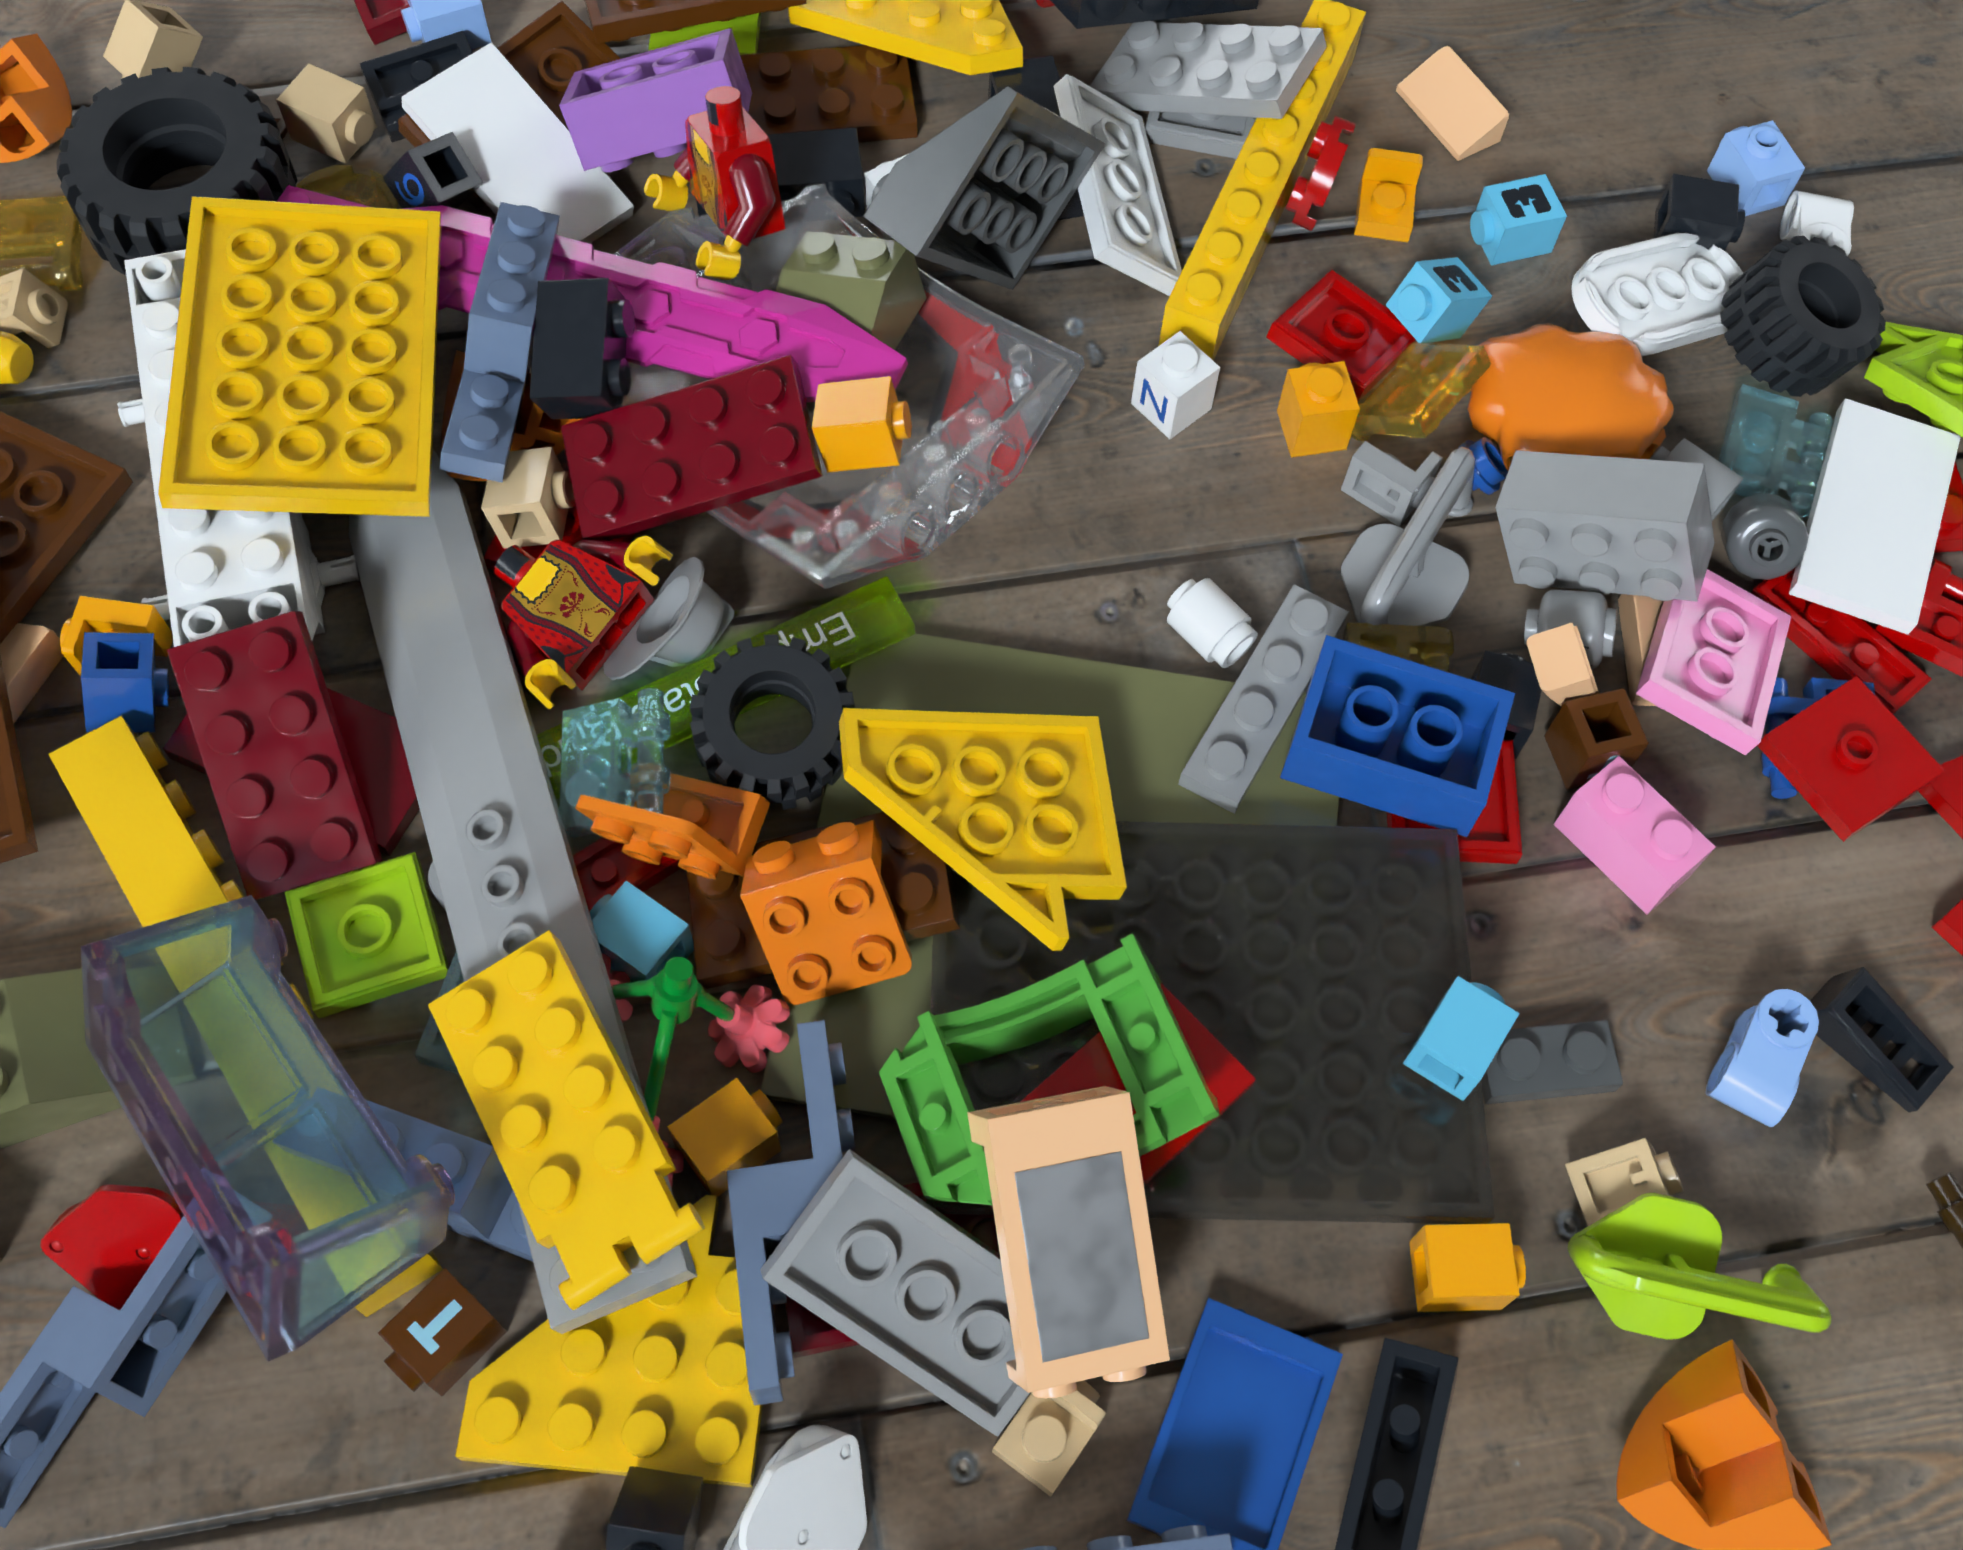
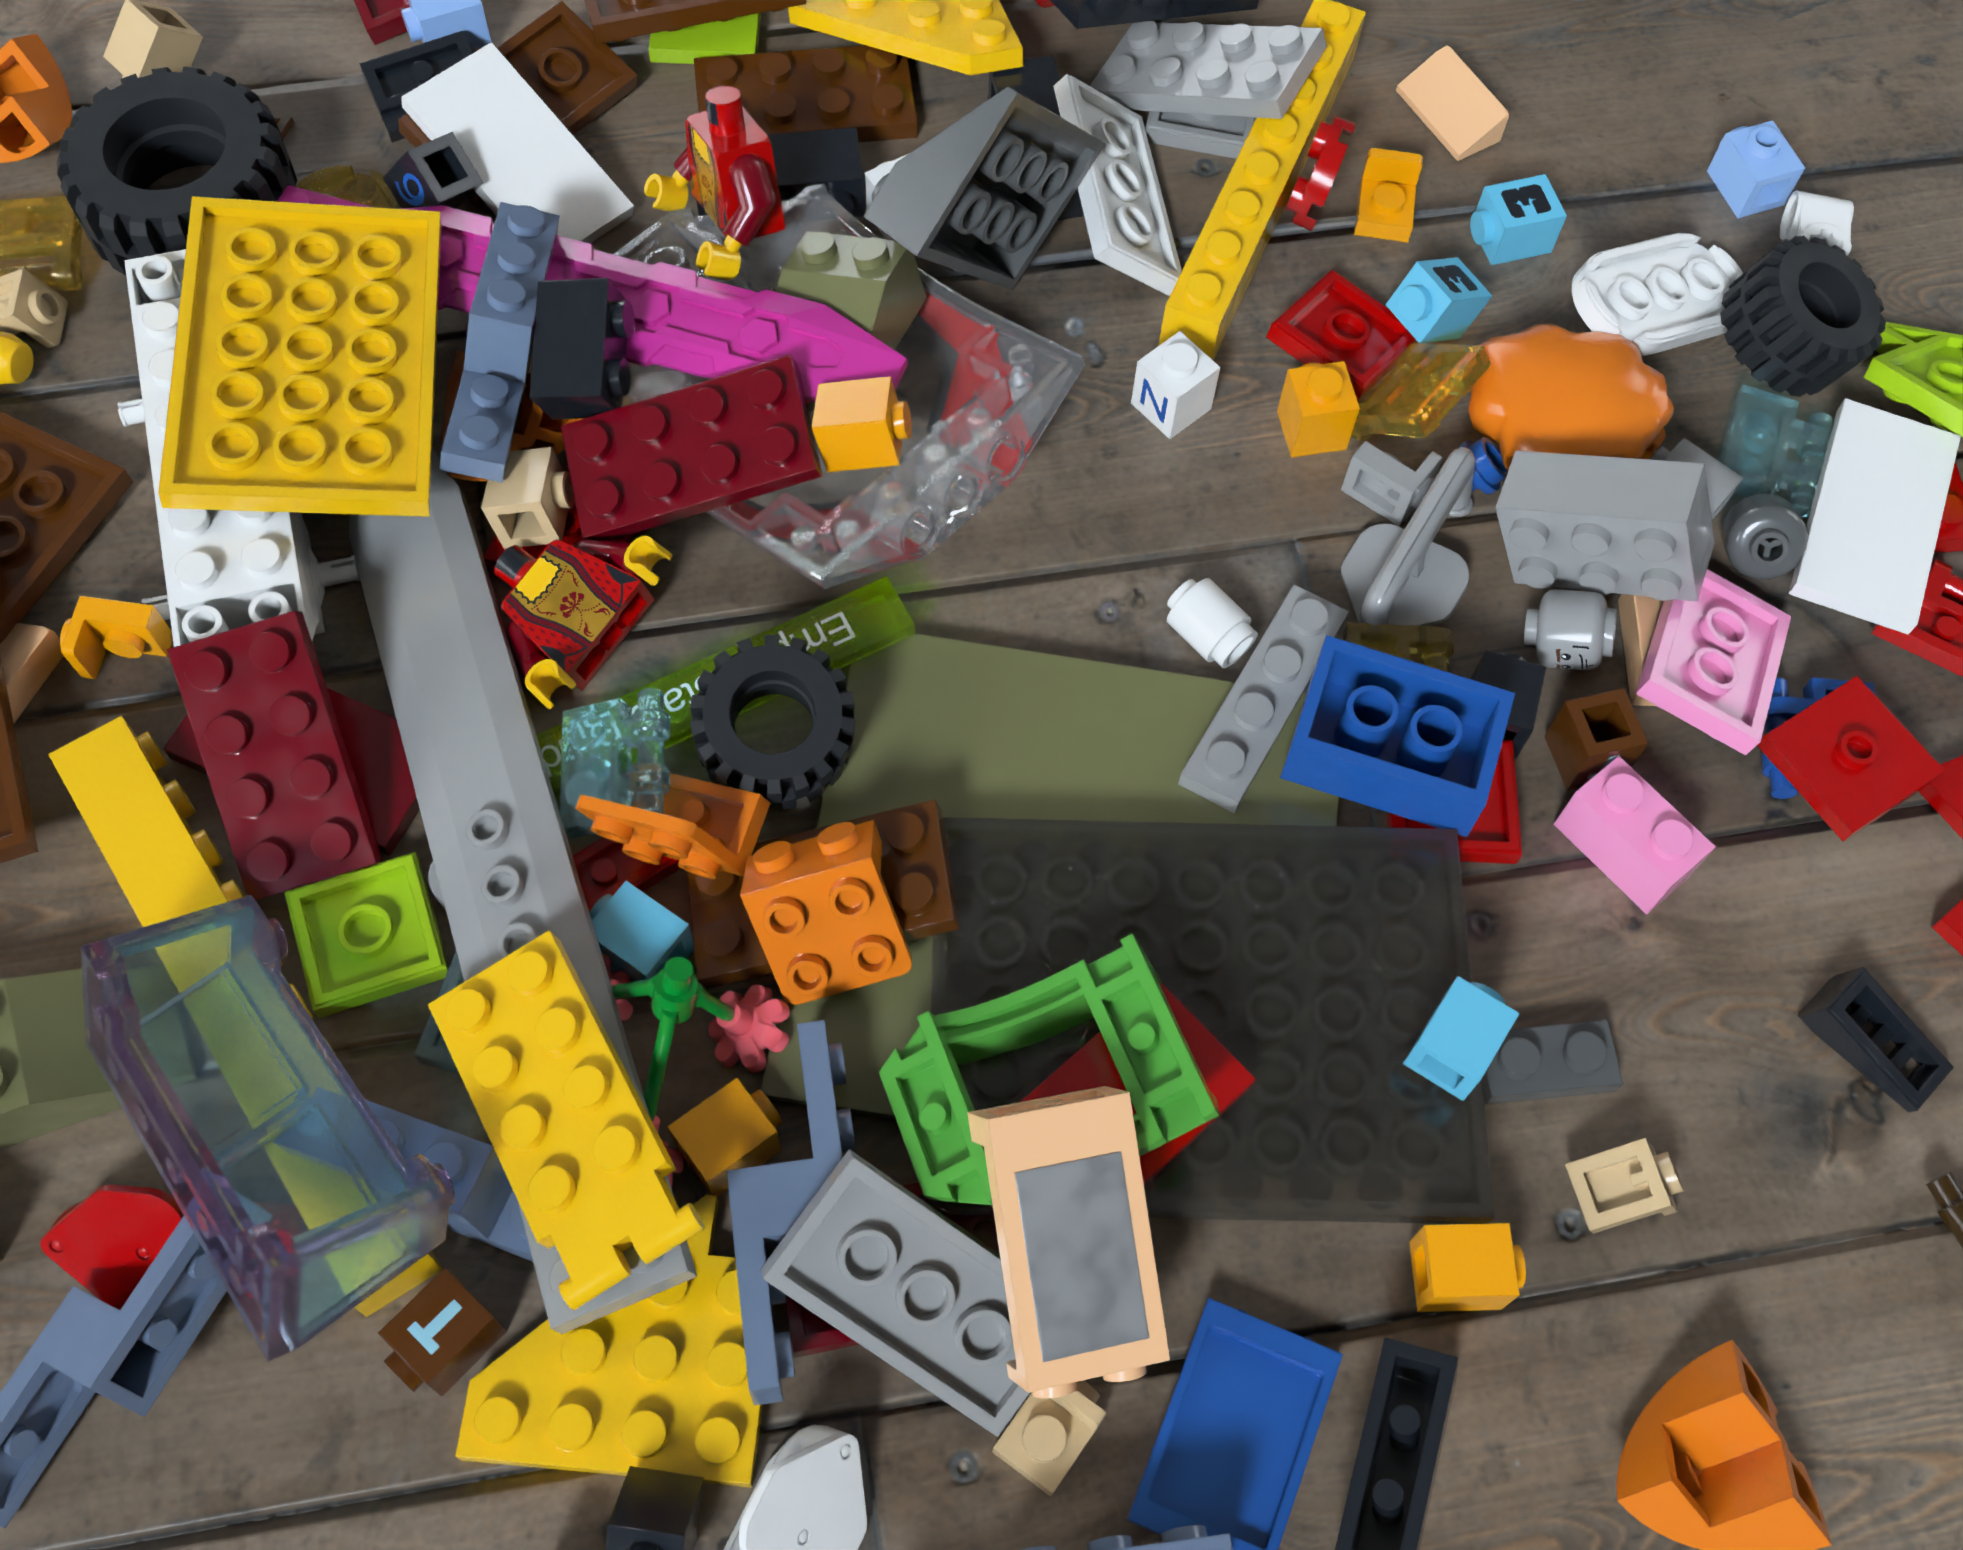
blue brick [81,632,169,732] -> none
tan brick [276,63,377,164] -> none
medium lavender brick [559,28,752,172] -> none
light grey piece [603,557,734,680] -> none
yellow wing [839,708,1127,951] -> none
light nougat slope [1526,622,1599,707] -> none
lime piece [1568,1193,1831,1340] -> none
black brick [1654,174,1745,251] -> none
light blue piece [1705,989,1819,1127] -> none
red tile [1751,568,1932,715] -> none

